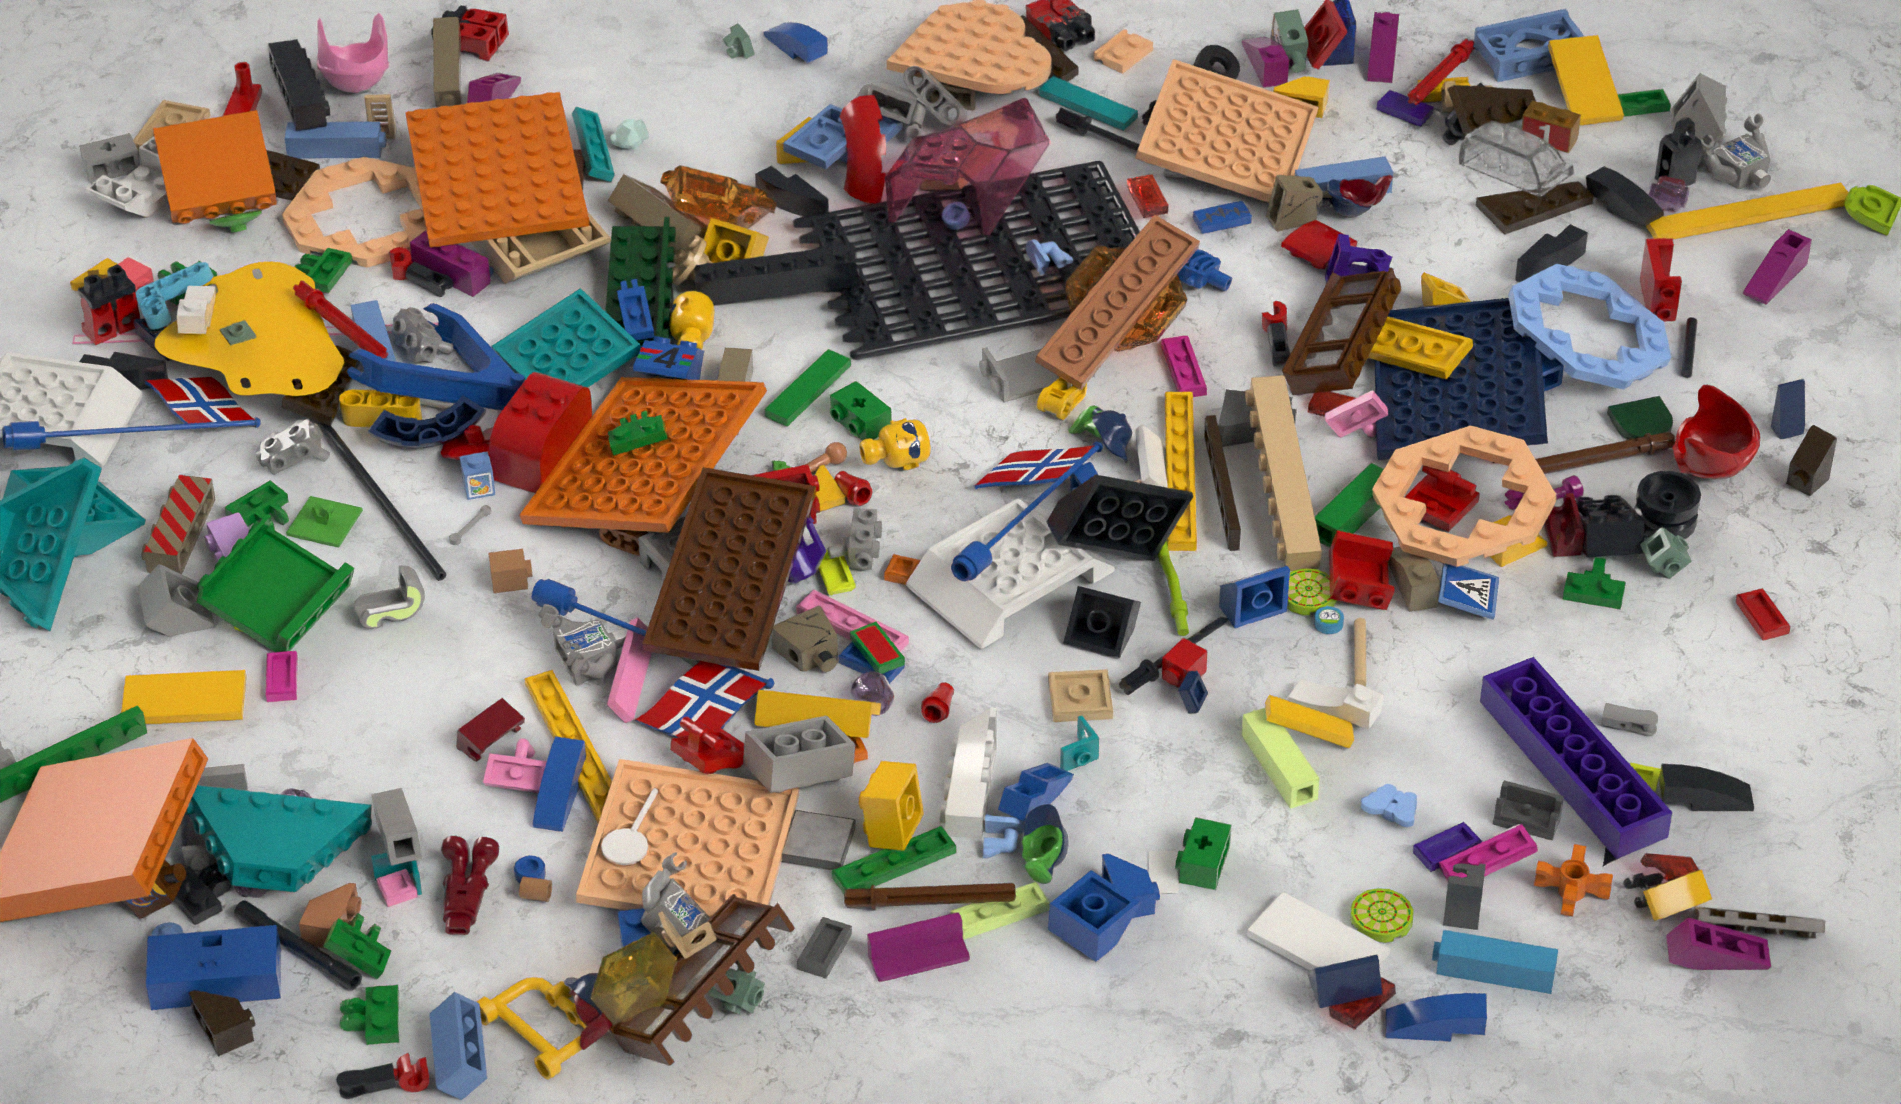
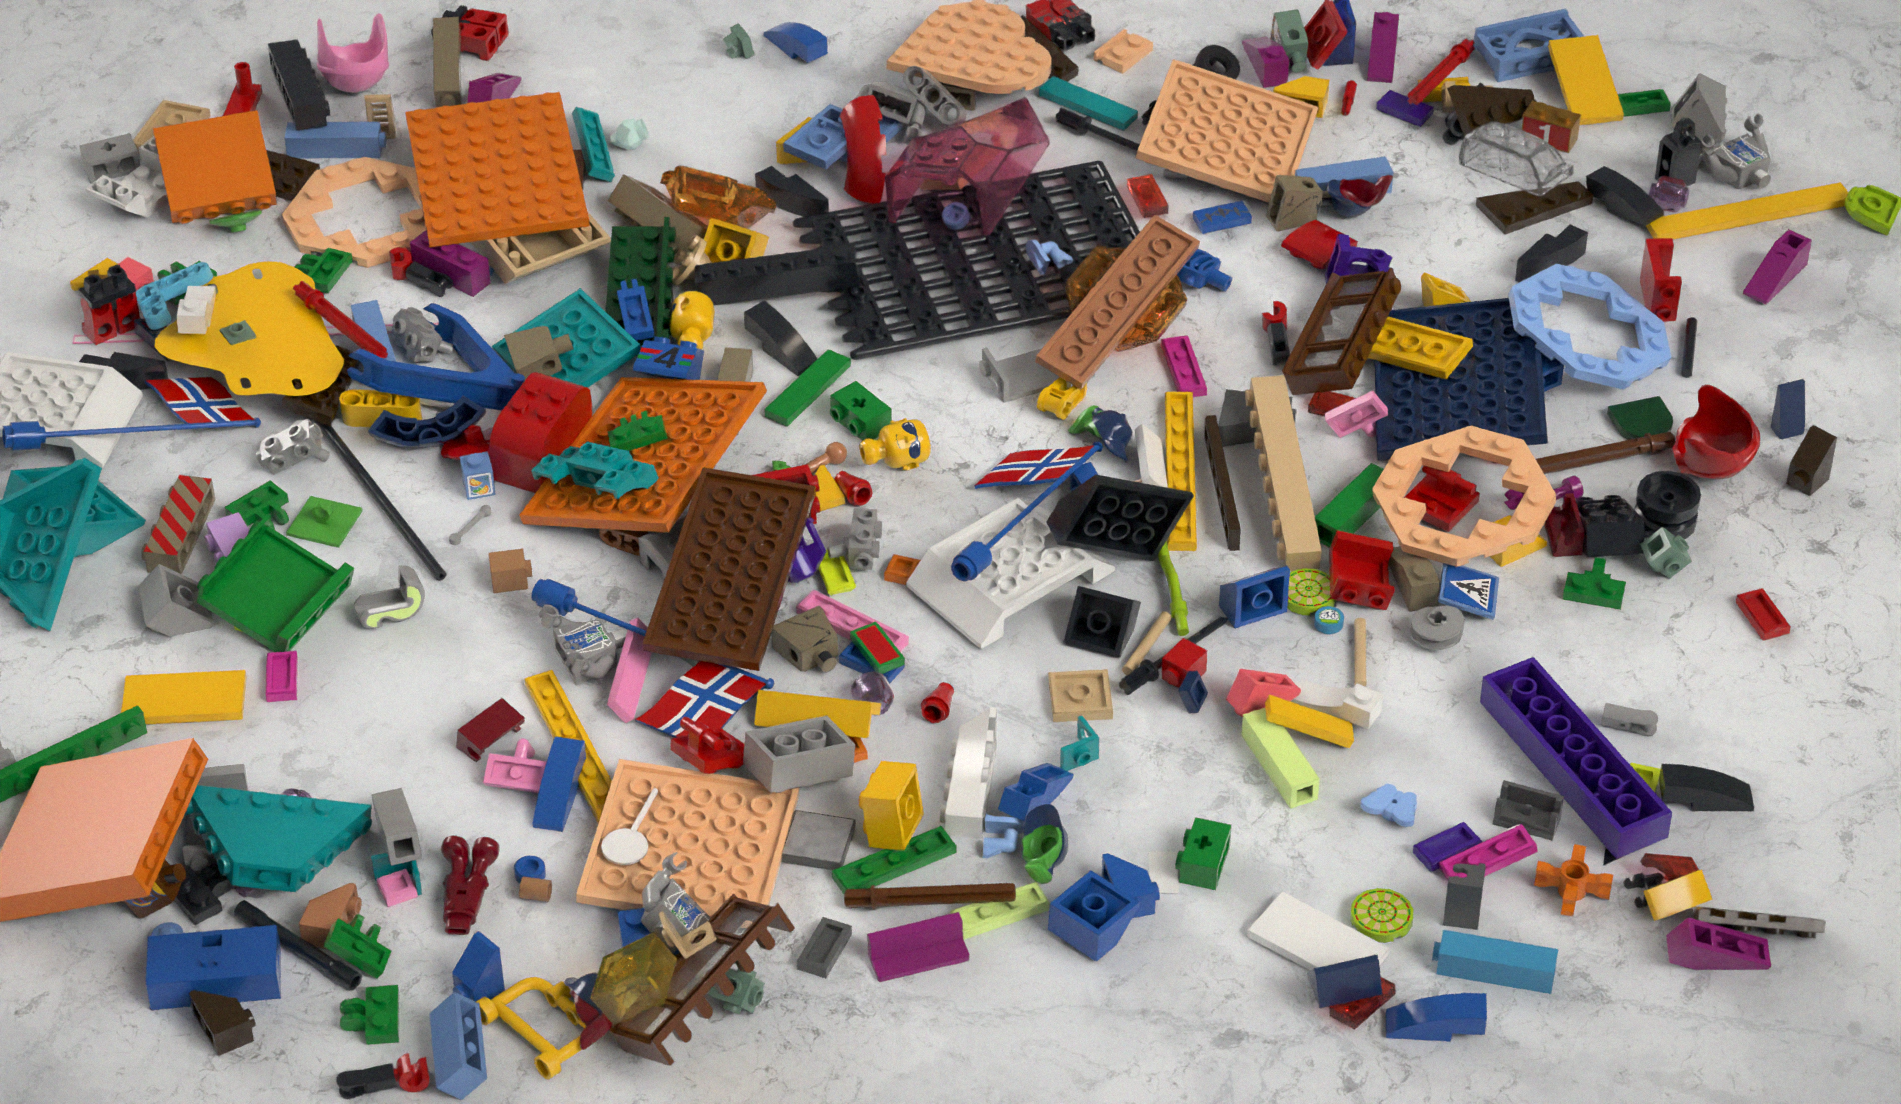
none -> blue slope [452,931,505,1002]
none -> dark tan torso [504,326,574,381]
none -> teal bracket [531,442,659,499]
none -> black slope [744,300,818,376]
none -> tan bar [1122,611,1172,675]
none -> coral slope [1226,669,1301,717]
none -> red piece [1341,80,1357,116]
none -> light grey piece [1410,606,1465,650]

